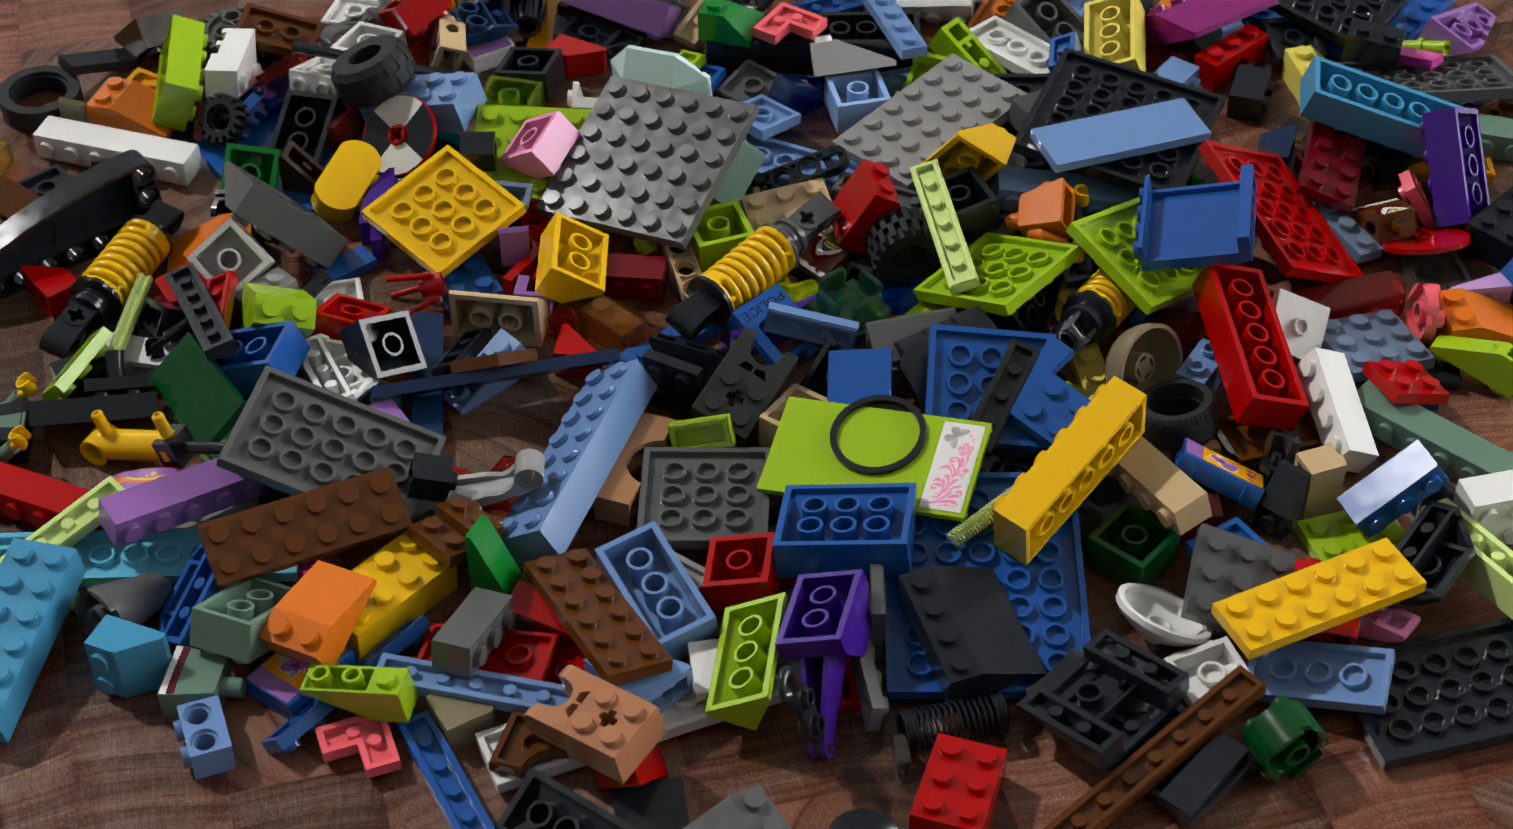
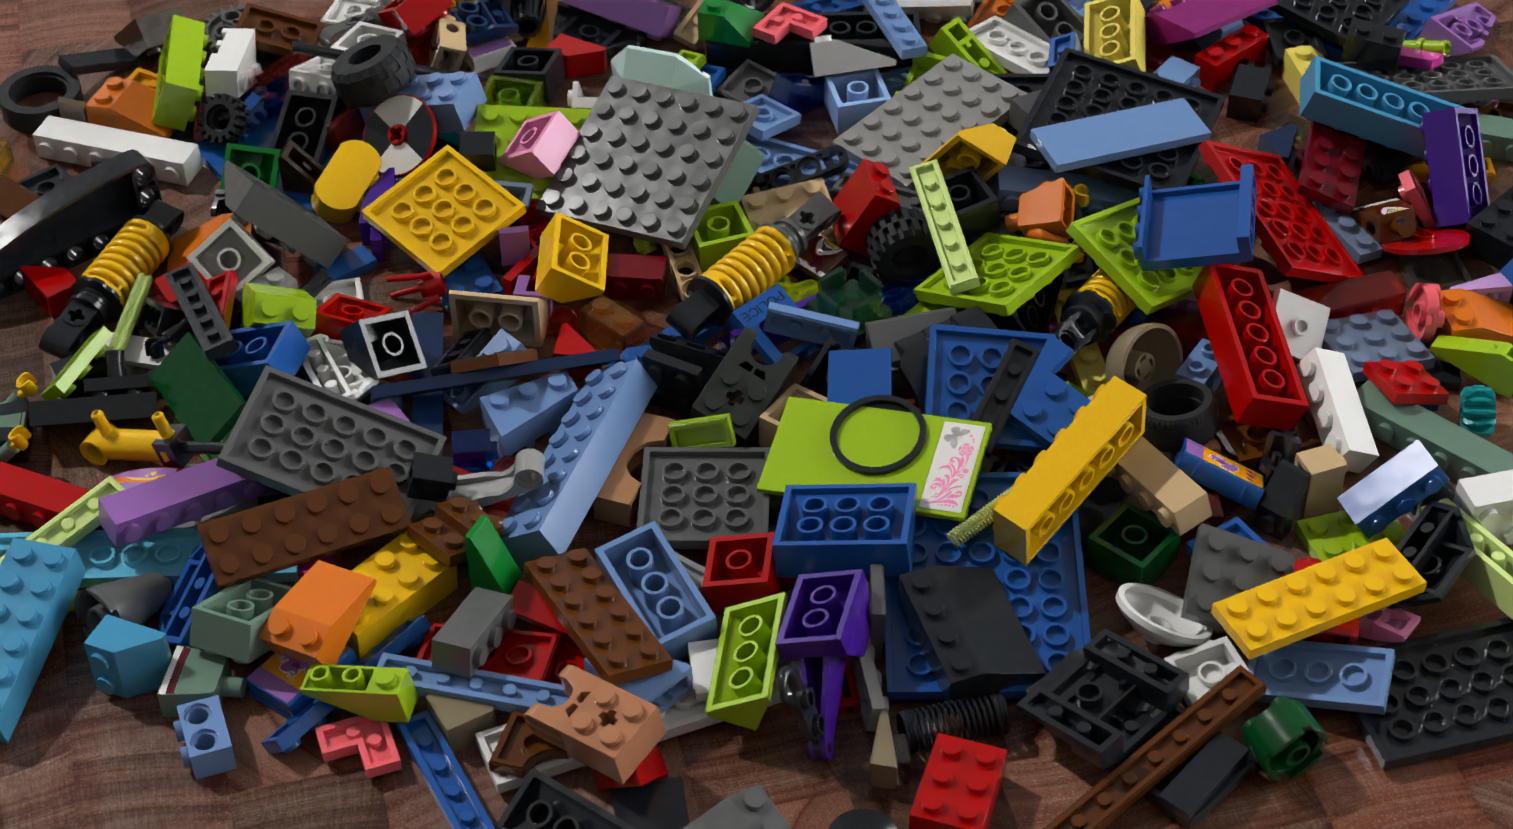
none -> clear blue brick [452,428,499,473]
none -> medium blue wedge [479,370,578,464]
none -> dark tan slope [869,709,898,790]
none -> teal gear [1459,385,1497,438]

